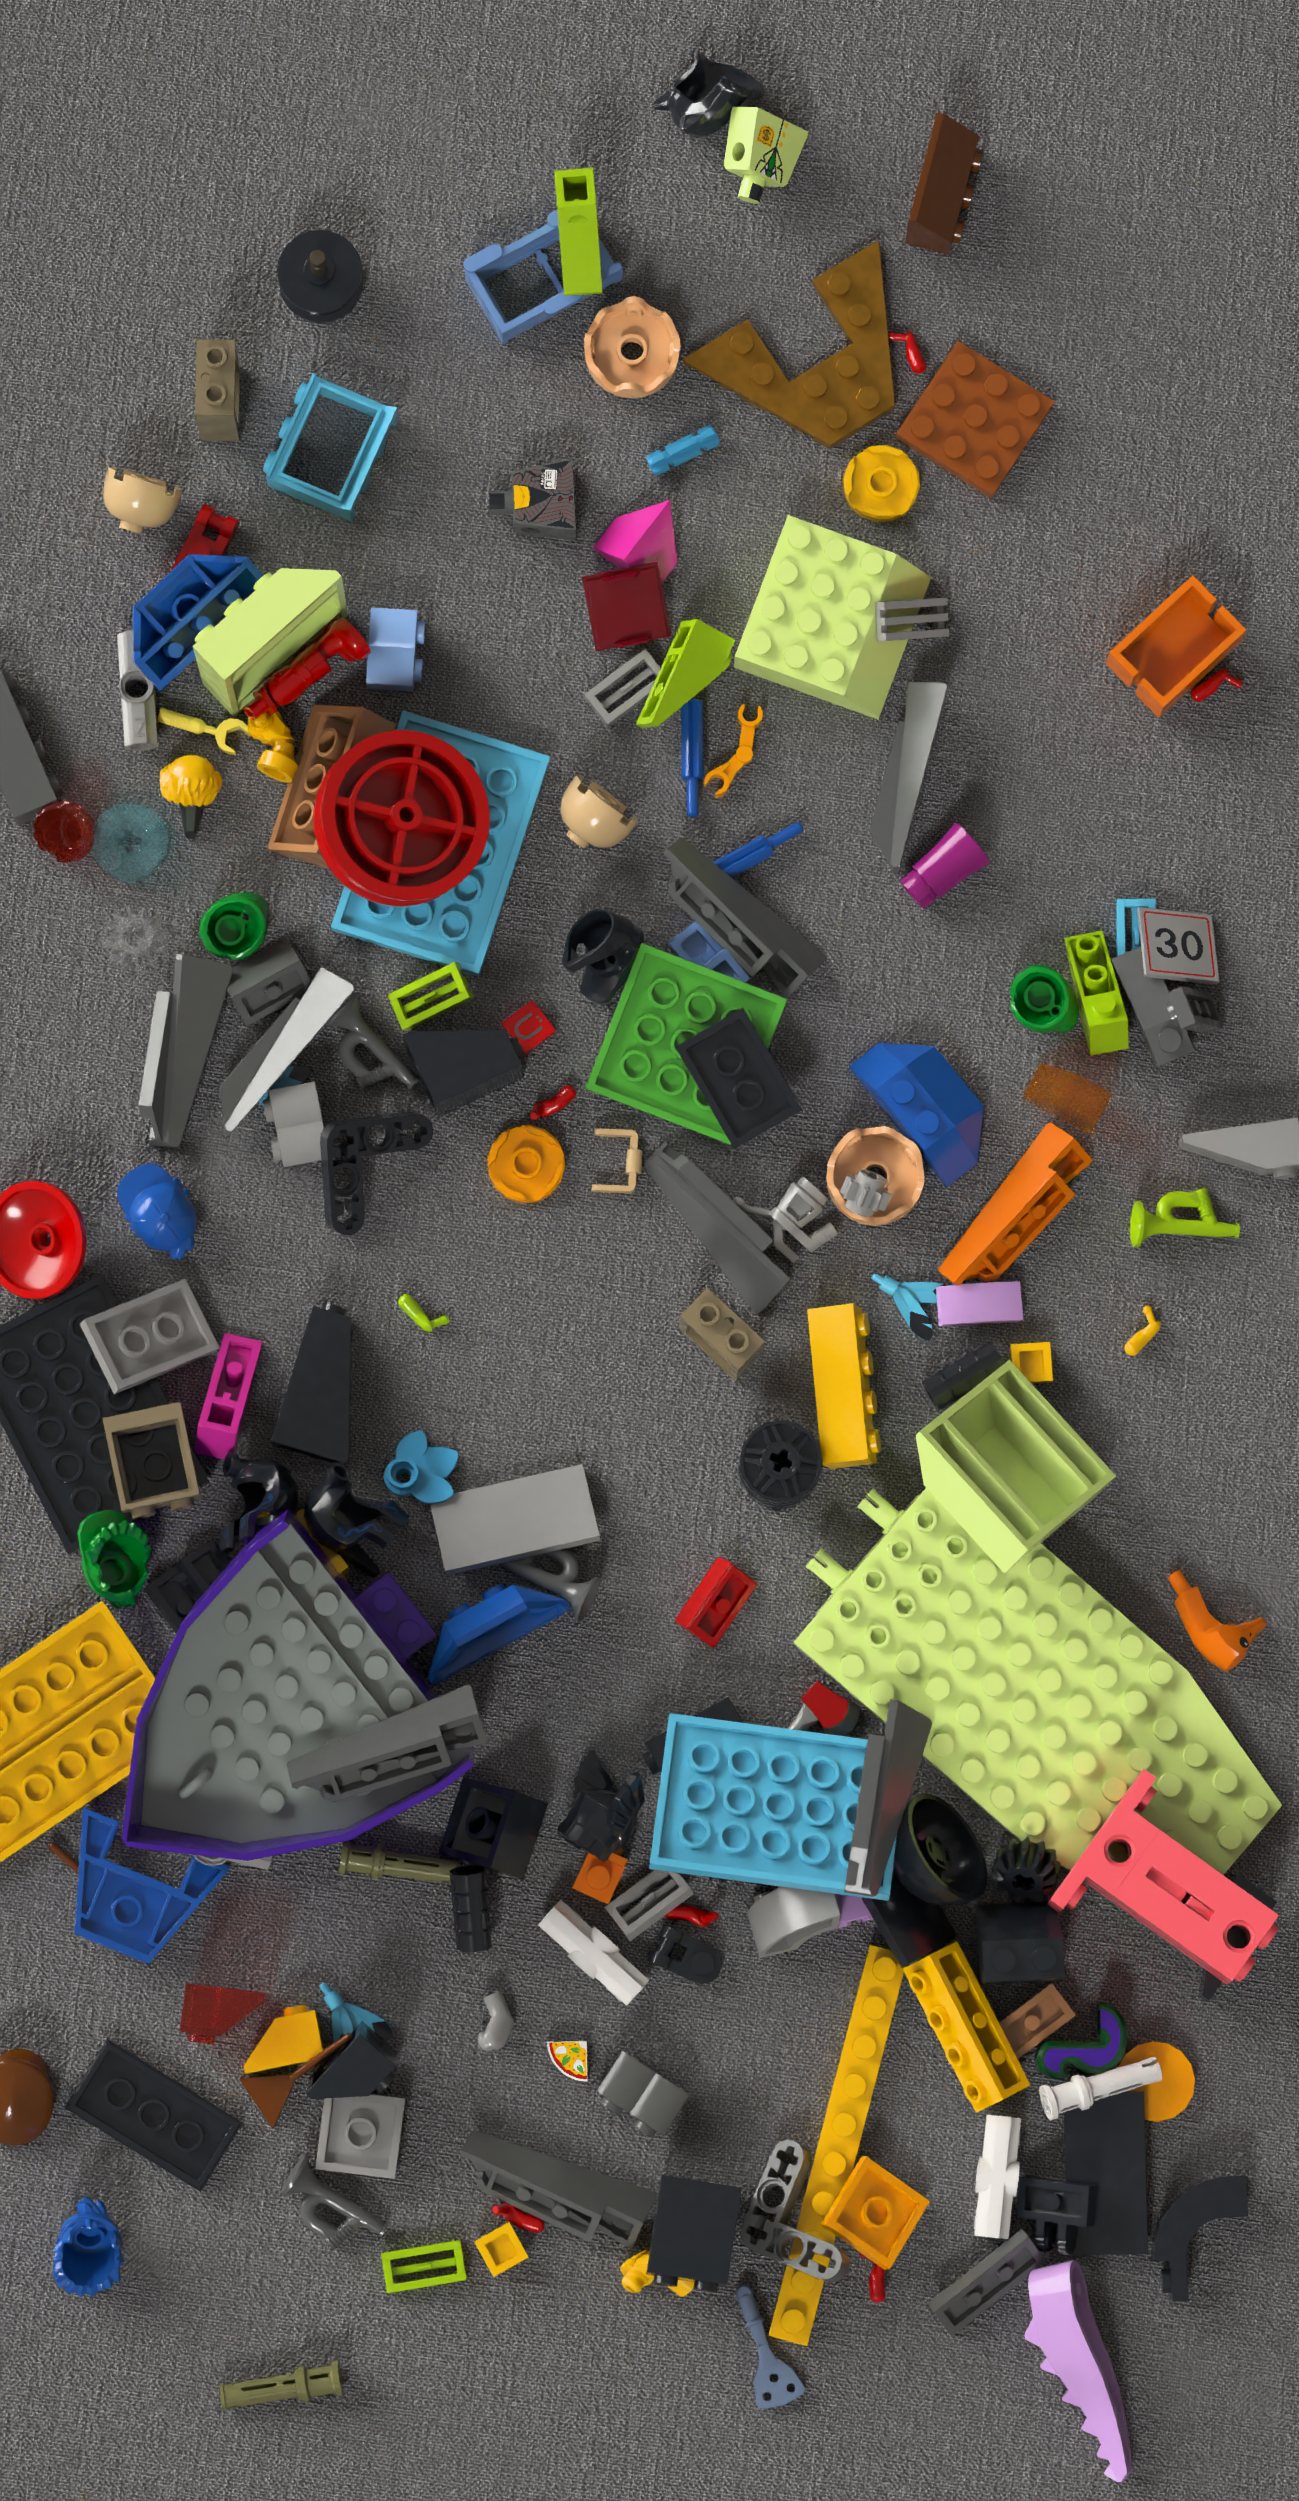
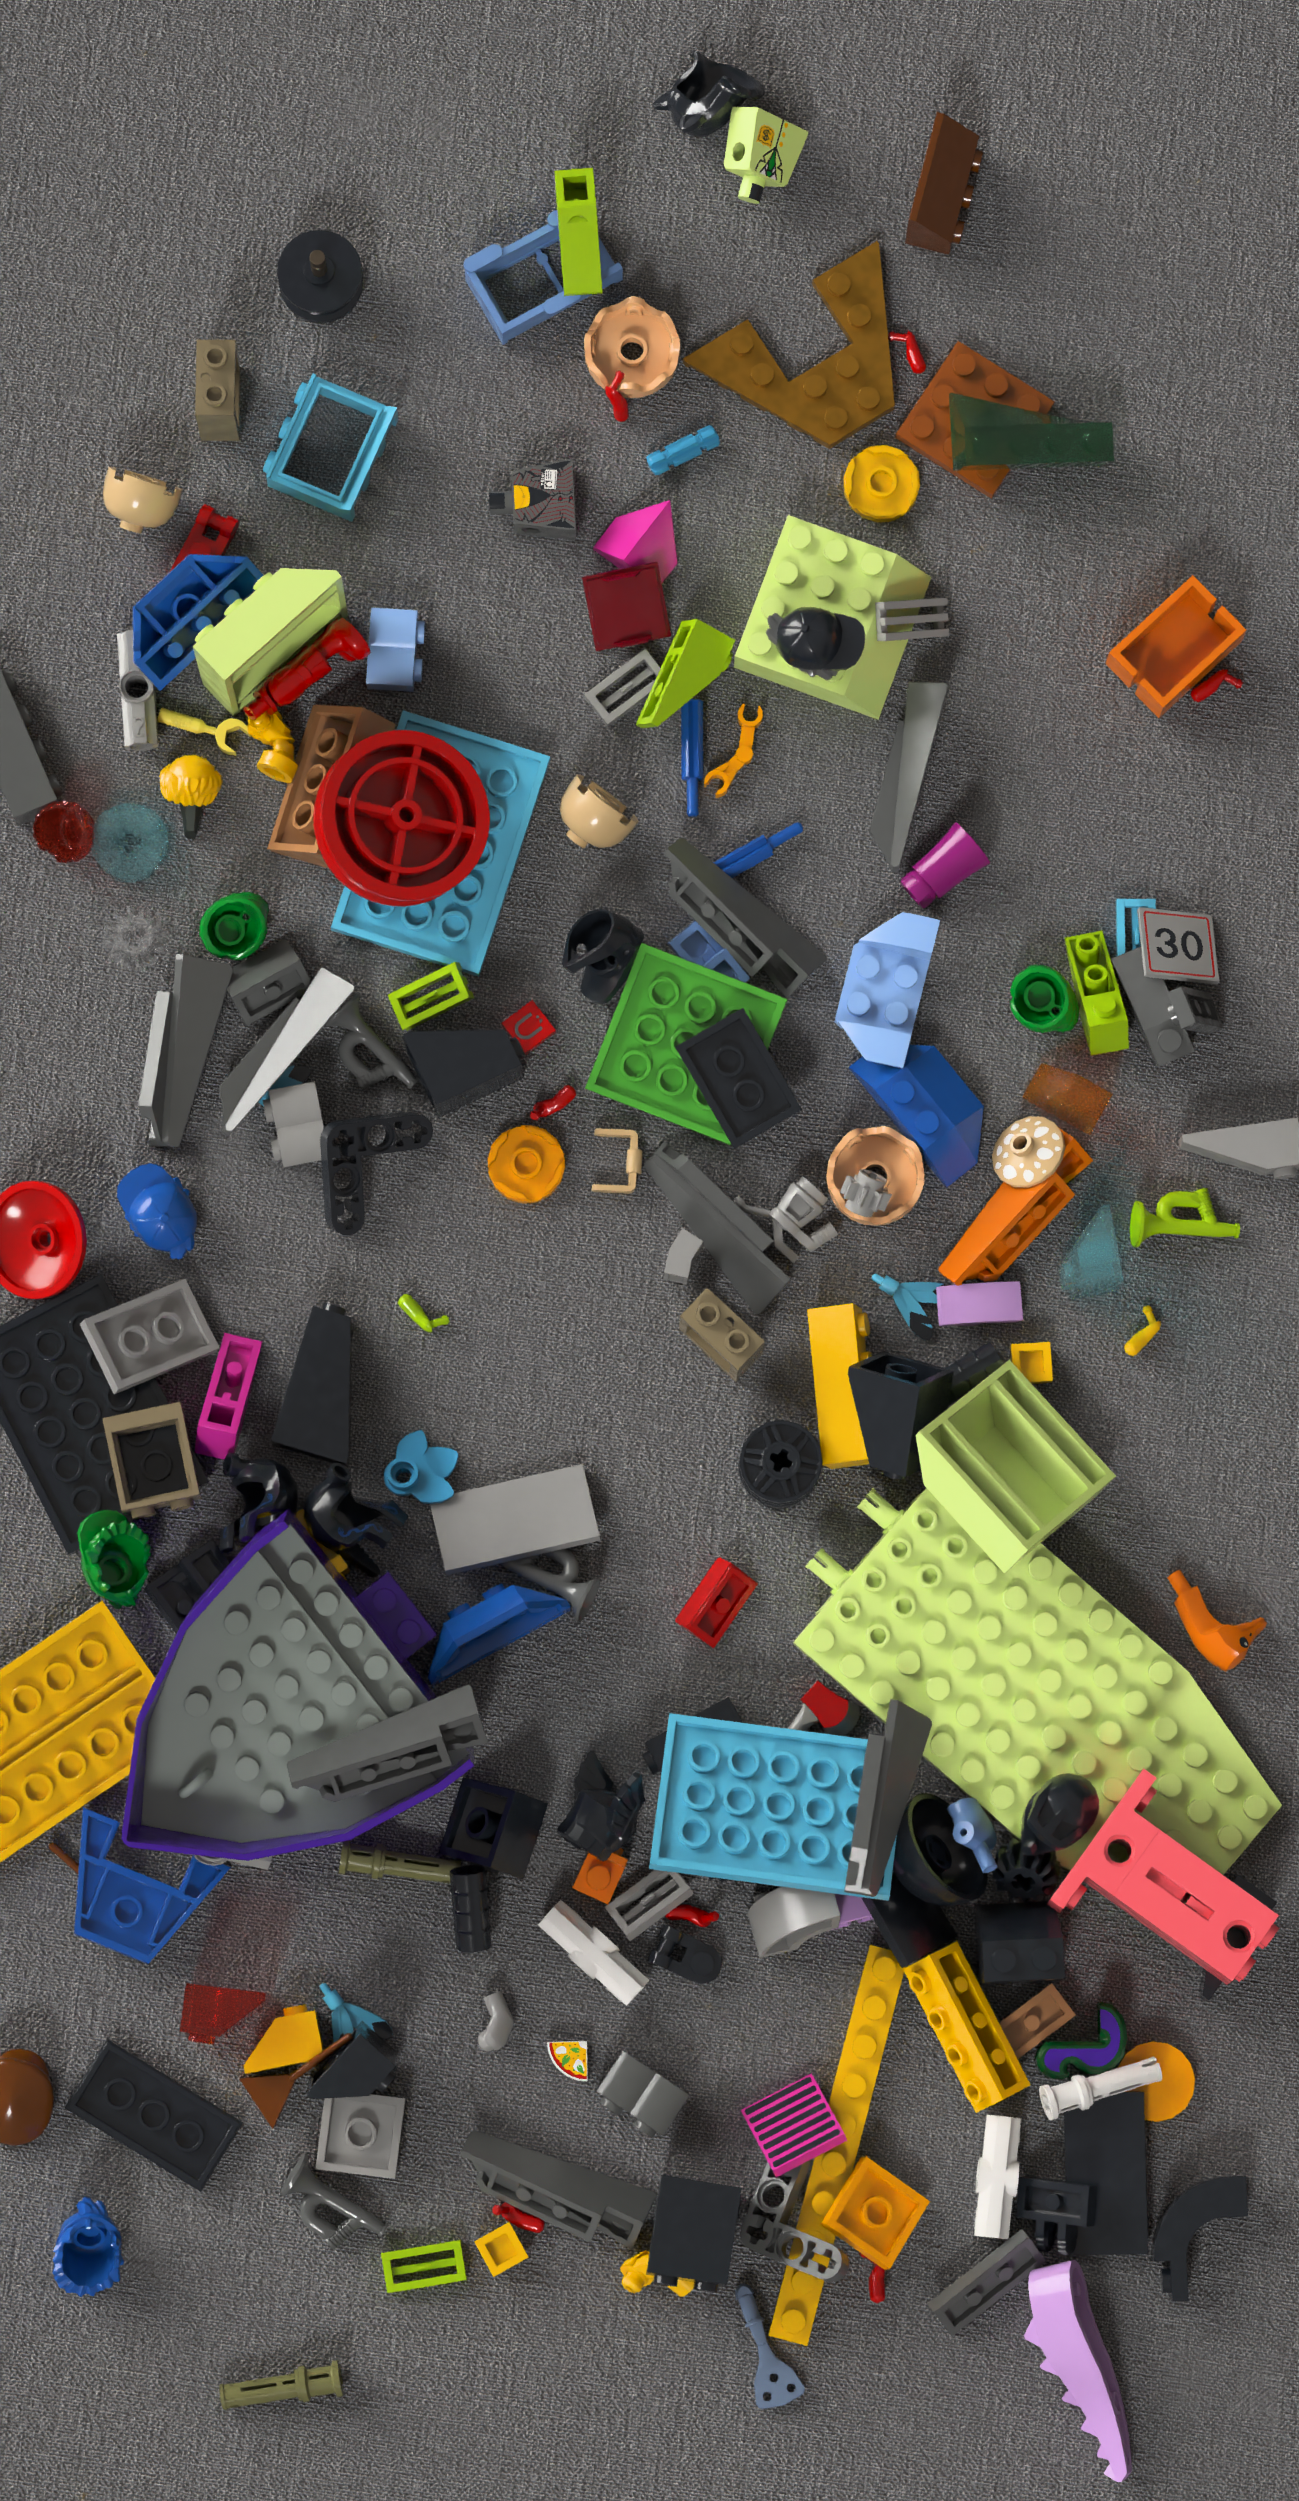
none -> red piece [605,371,629,422]
none -> light grey piece [663,1228,703,1285]
none -> tile [741,2073,847,2177]
none -> black hair [766,607,865,680]
none -> light blue piece [834,912,940,1069]
none -> black slope [848,1351,954,1479]
none -> medium blue piece [947,1798,997,1873]
none -> clear green wedge [949,393,1114,471]
none -> tan dish [992,1116,1065,1188]
none -> black helmet [1021,1773,1099,1856]
none -> clear light blue slope [1059,1204,1124,1300]

